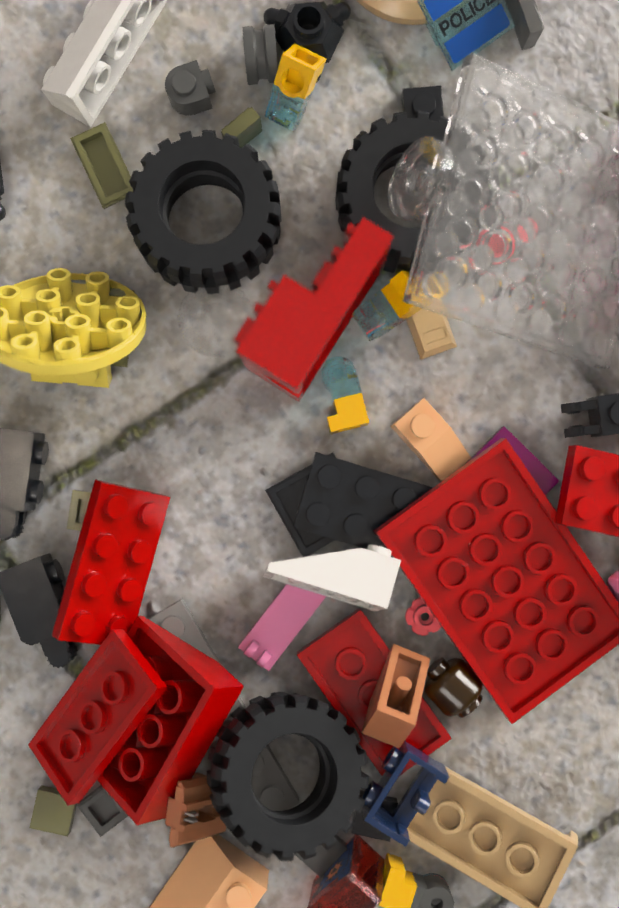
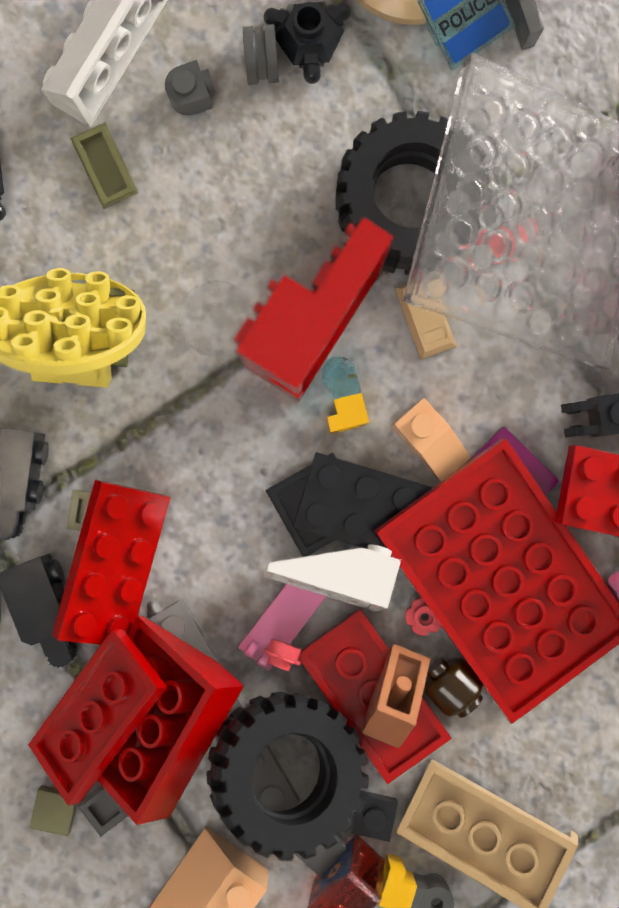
black tyre [125,130,282,294] -> none
nougat piece [165,772,226,848] -> none
olive tile [221,107,262,148] -> none
yellow leg [265,43,327,132] -> none
leg [352,271,432,341] -> none
dark blue window [361,741,449,847] -> none
clear tile [387,136,453,222] -> none
black plate [401,86,444,122] -> none
none -> coral plate [264,638,301,671]

